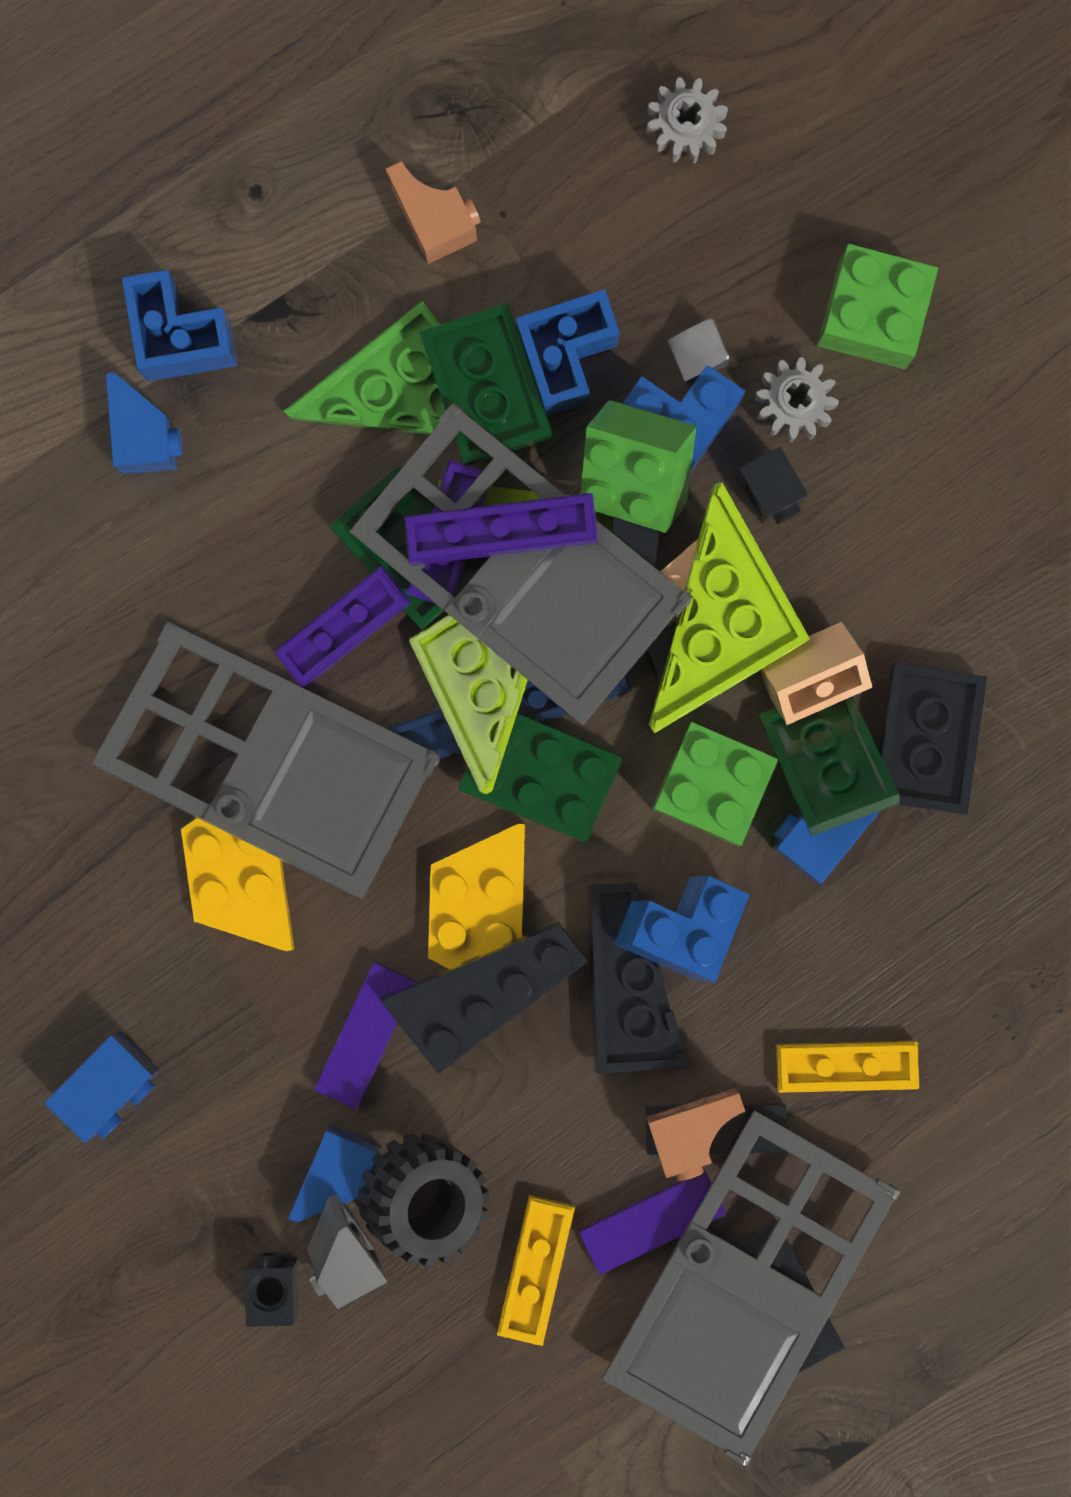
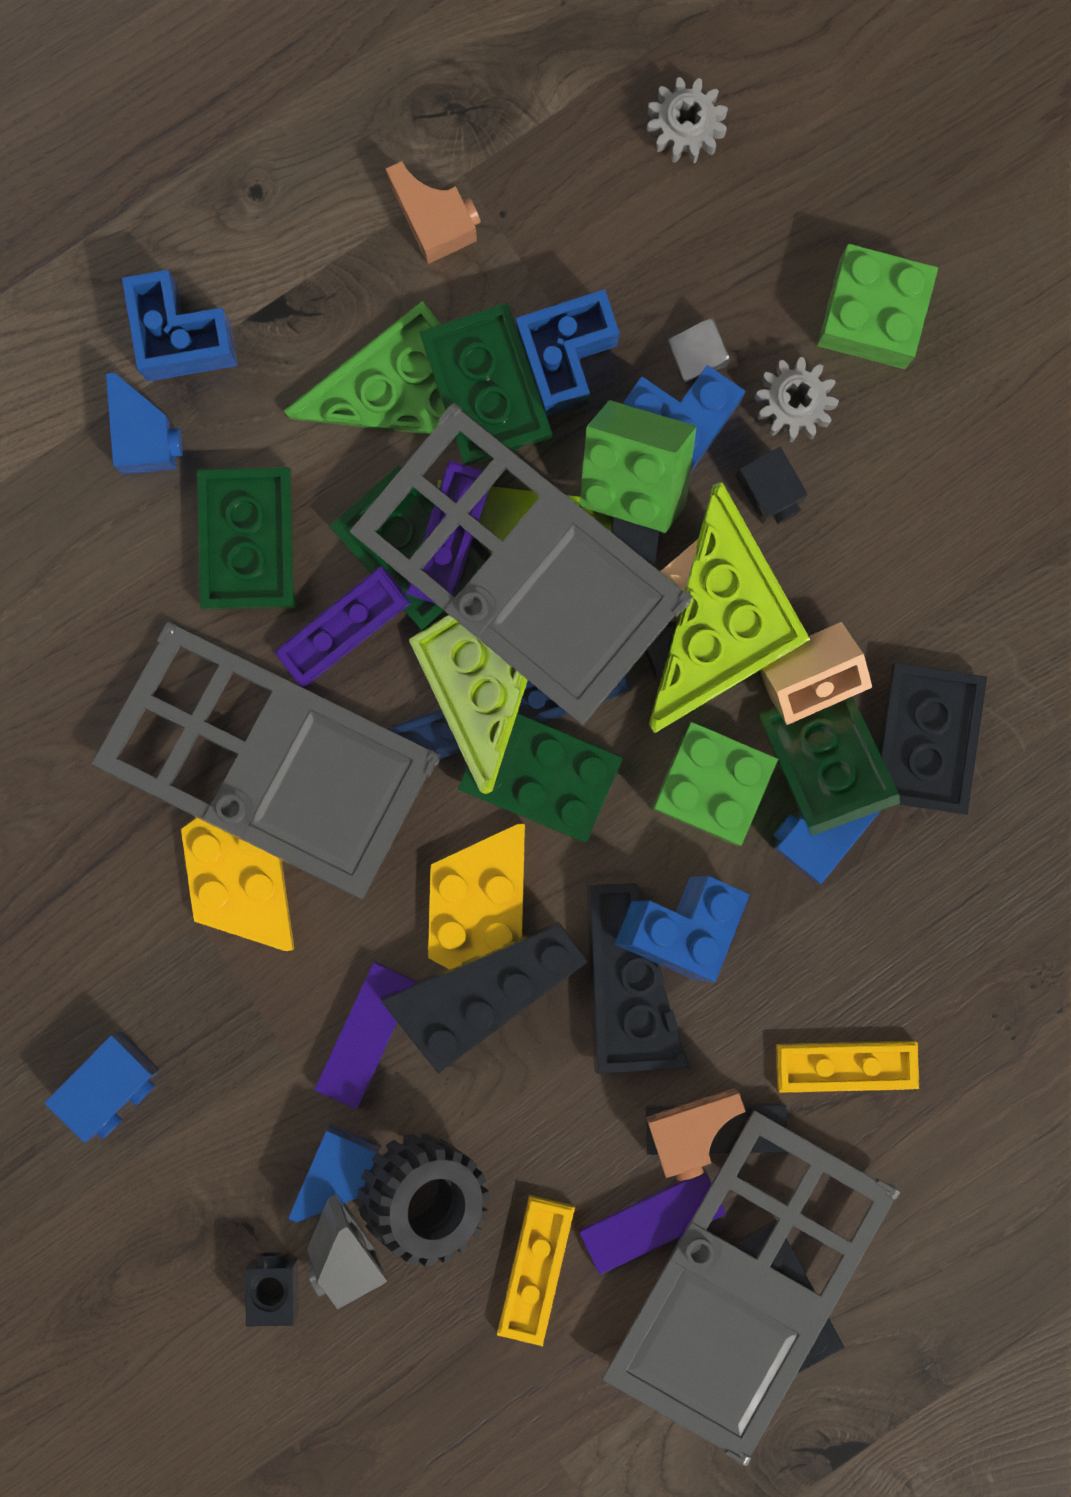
dark purple tile [404,493,599,566] -> none
none -> dark green plate [197,467,295,610]

